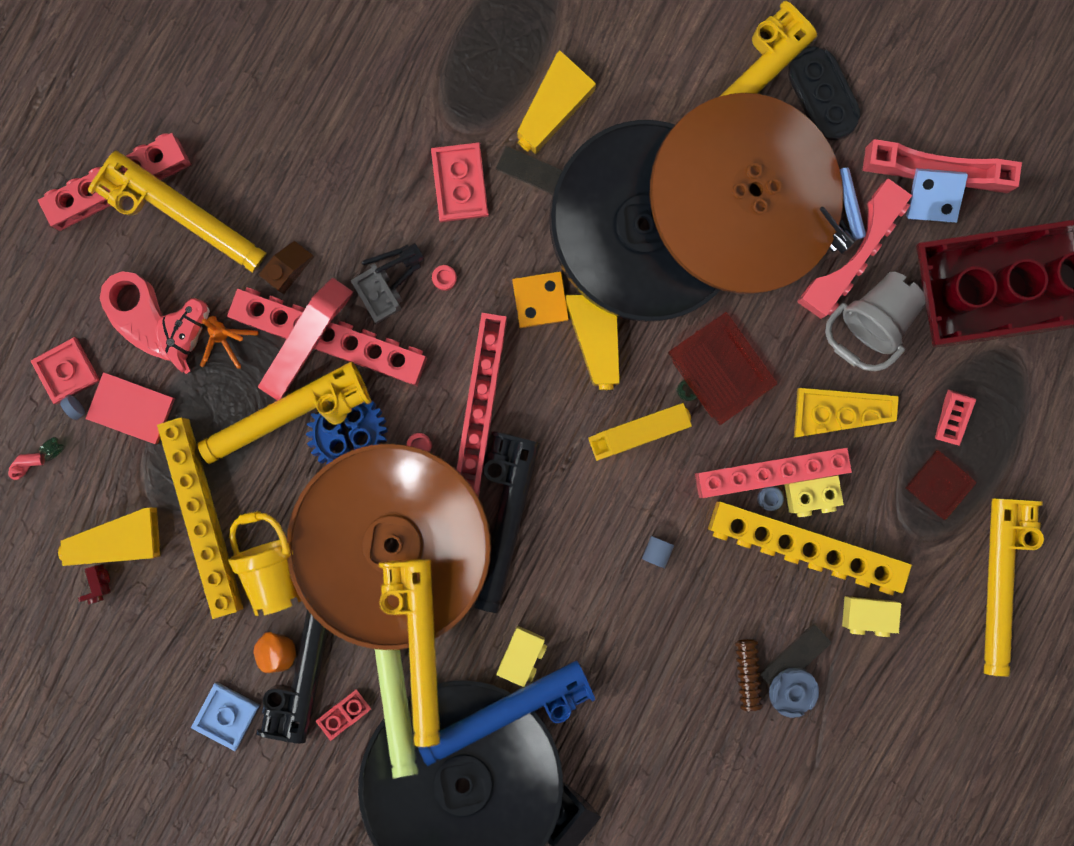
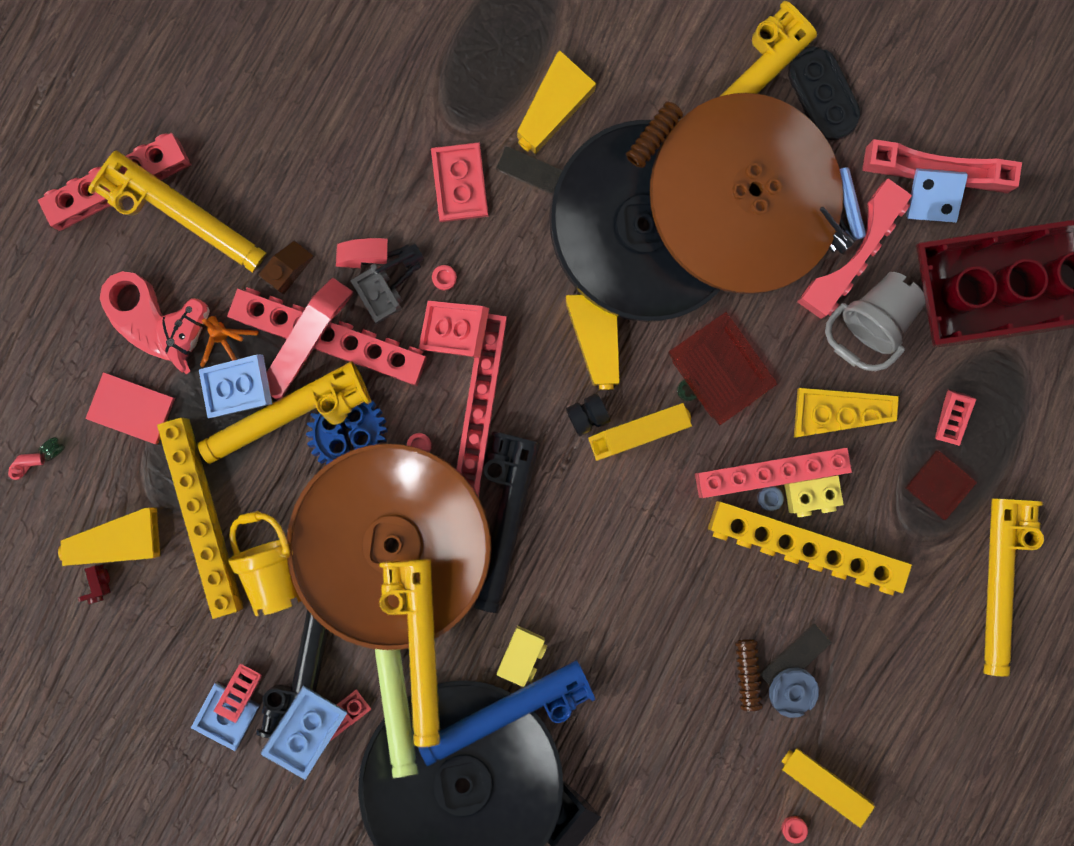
coral tile [31,337,100,405] -> none
sand blue tile [60,395,85,420] -> none
orange hair [253,632,296,673] -> none
light orange tile [512,271,569,328] -> none
sand blue brick [641,536,674,568] -> none
light yellow brick [842,596,901,637] -> none
none -> light blue plate [199,355,272,418]
none -> coral slope [213,664,262,723]
none -> light blue plate [261,685,347,780]
none -> coral slope [336,238,388,268]
none -> coral plate [419,301,489,358]
none -> black wheel [565,393,611,437]
none -> reddish brown piece [626,101,683,168]
none -> yellow slope [781,748,875,828]
none -> coral tile [781,816,808,844]

